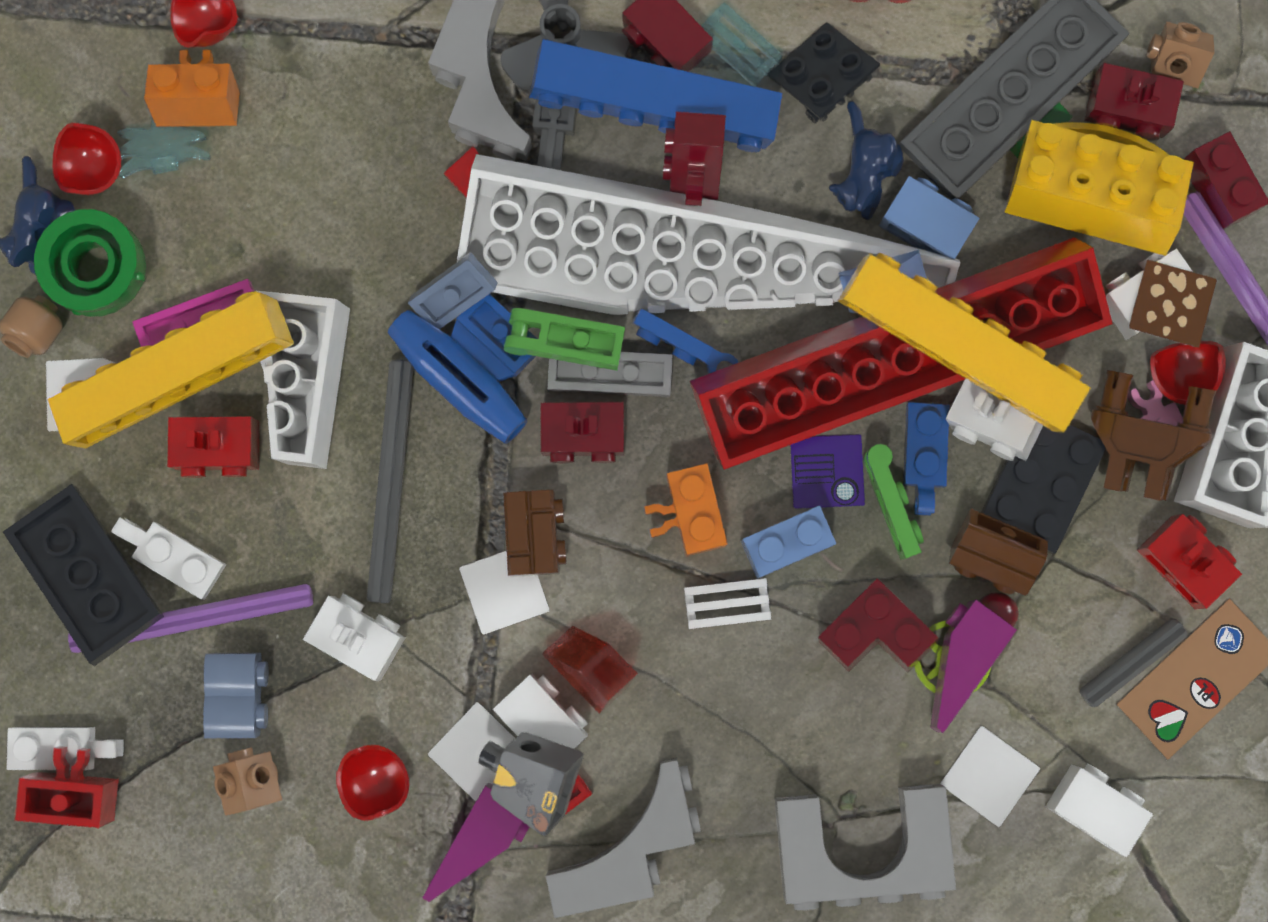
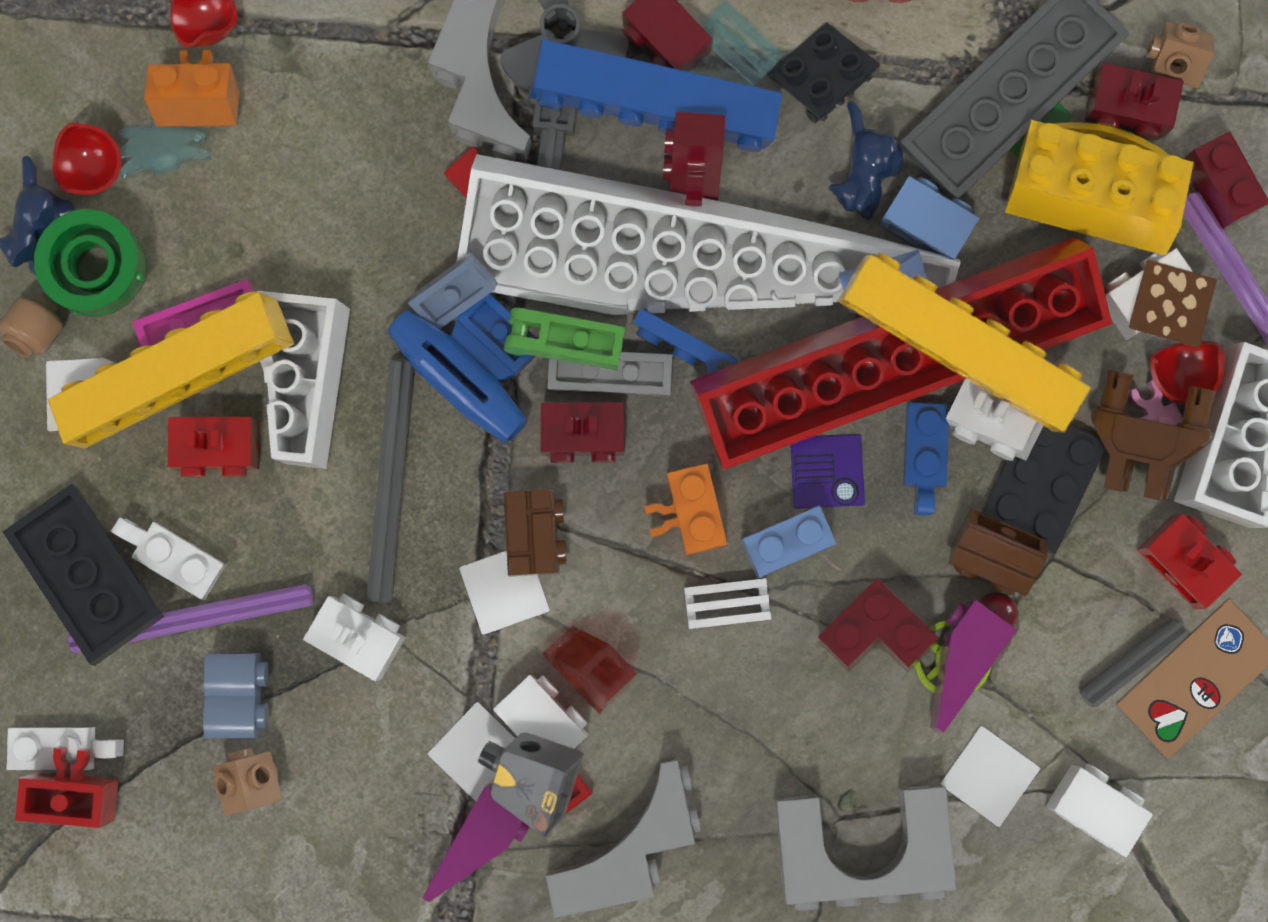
red helmet [336,745,409,821] -> none
bright green plate [863,444,924,560] -> none

